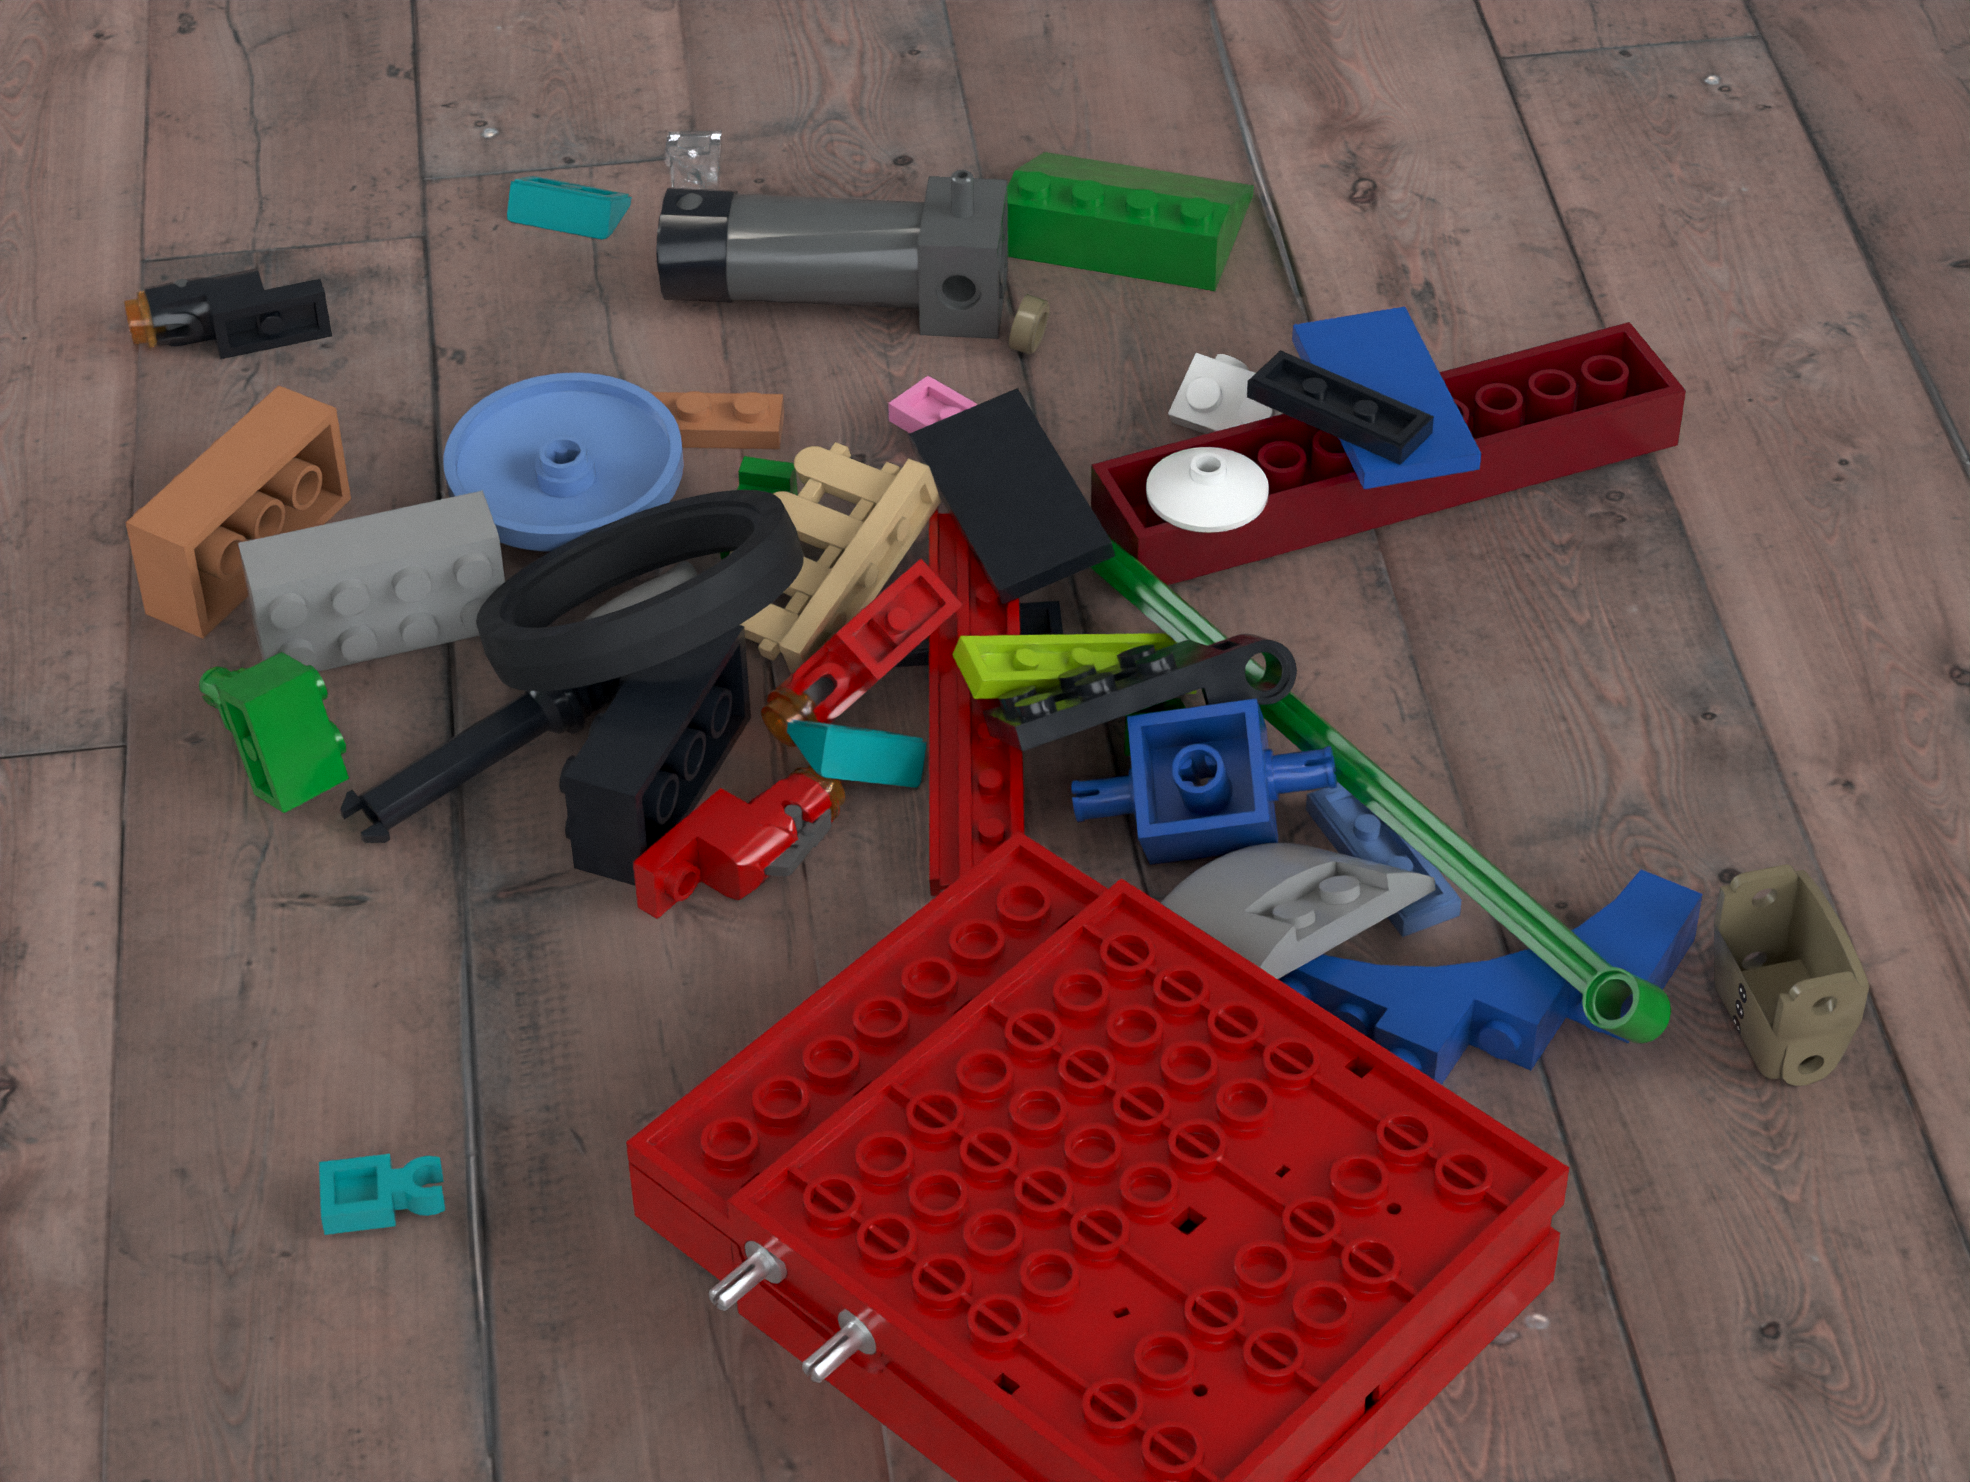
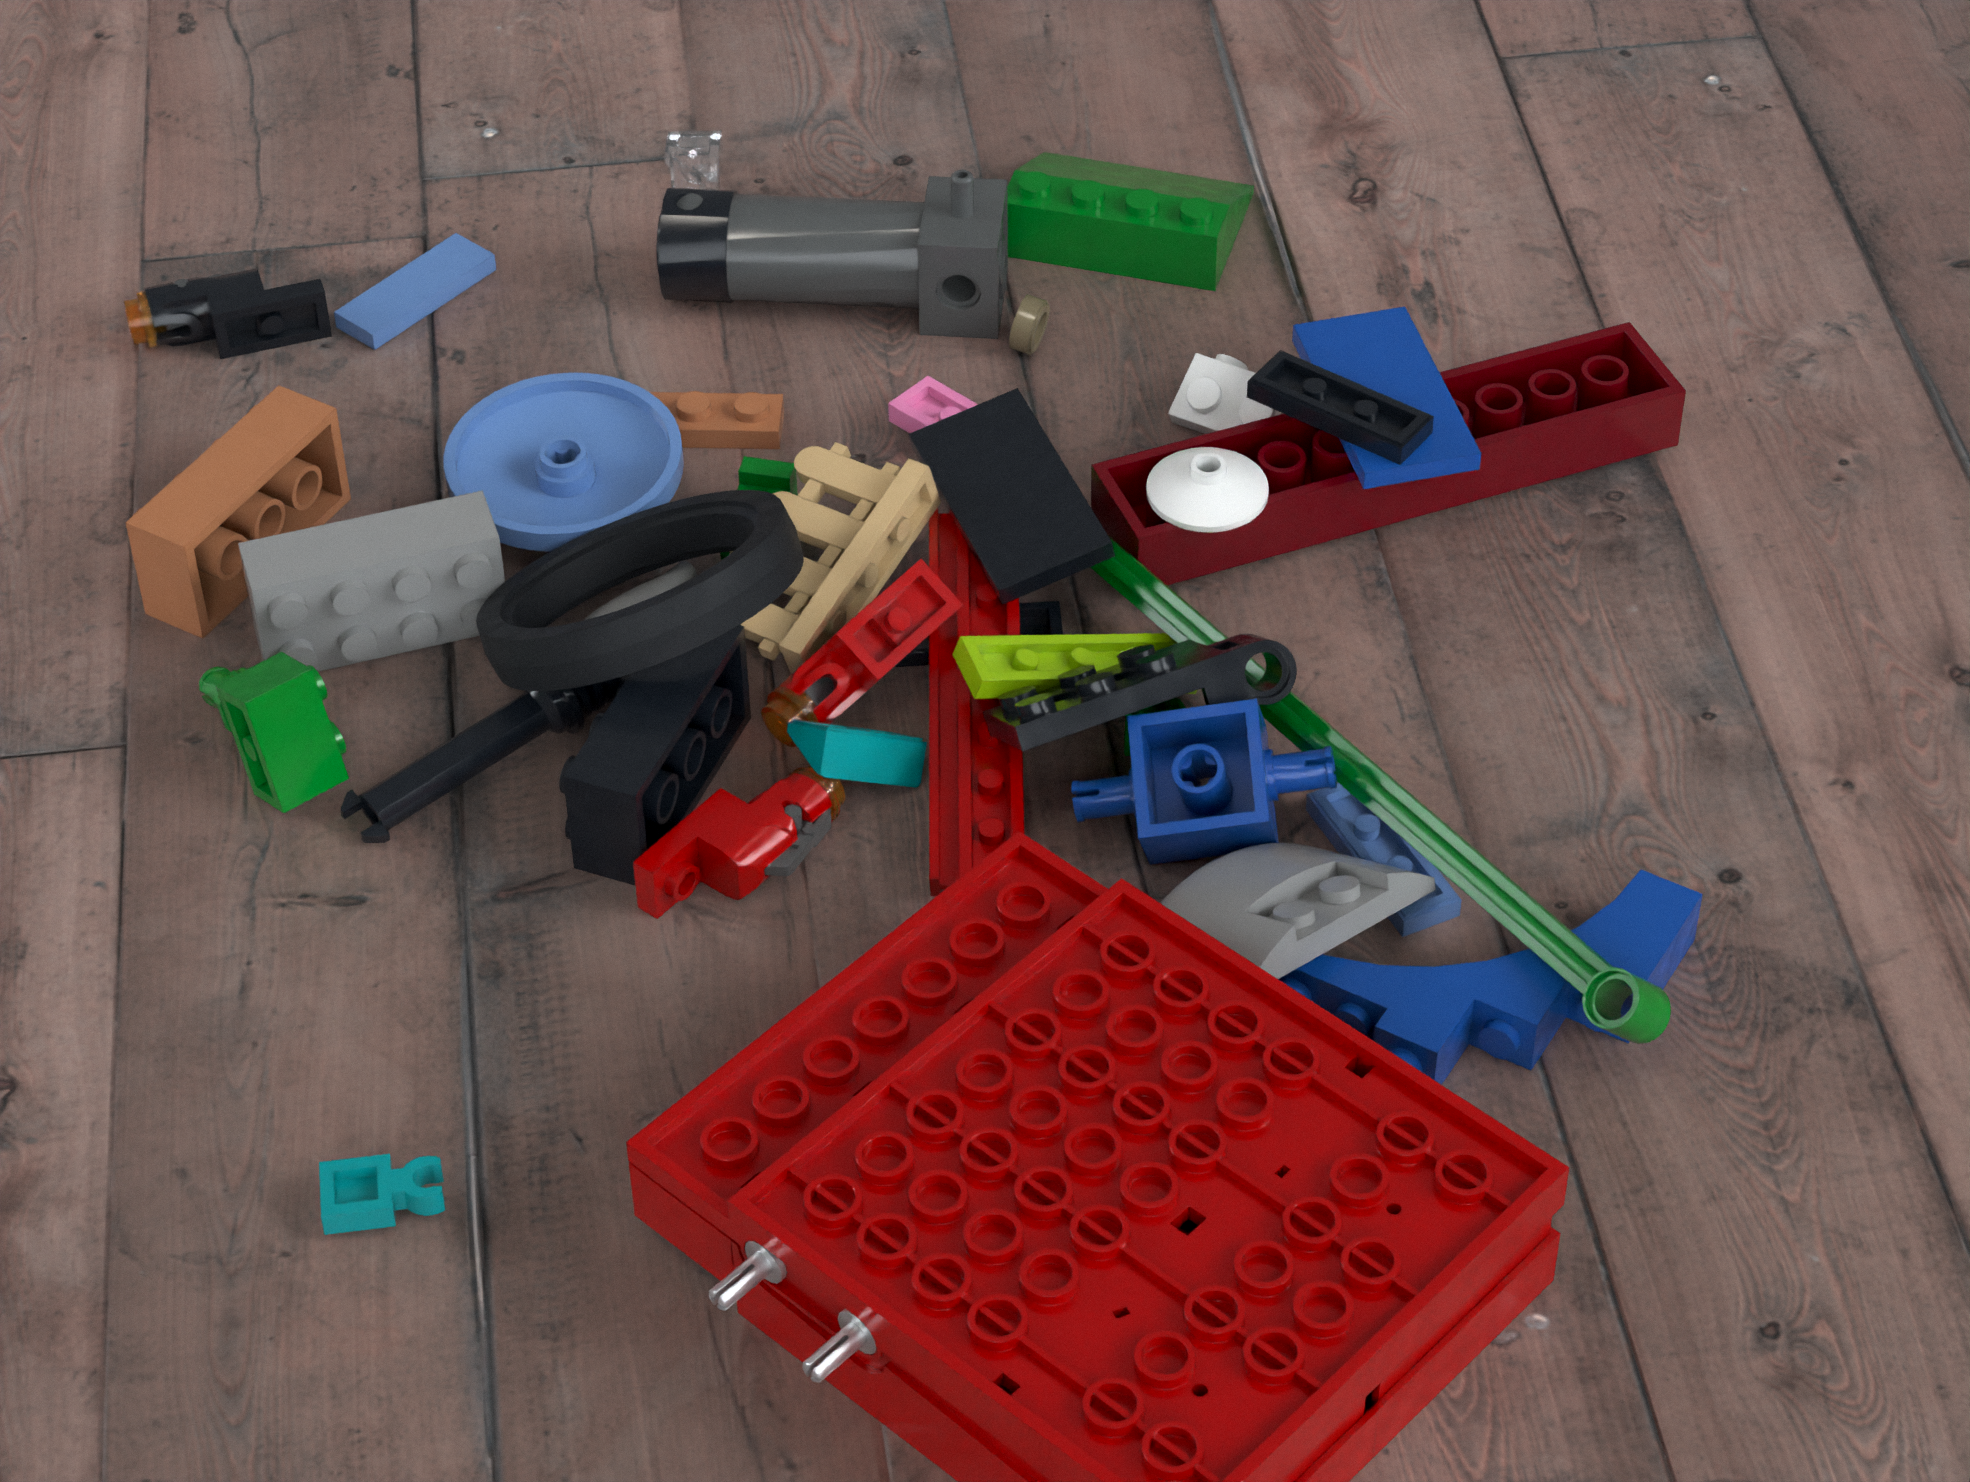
teal slope [507,176,632,240] -> none
dark tan piece [1714,864,1870,1086] -> none
none -> medium blue tile [334,233,496,350]

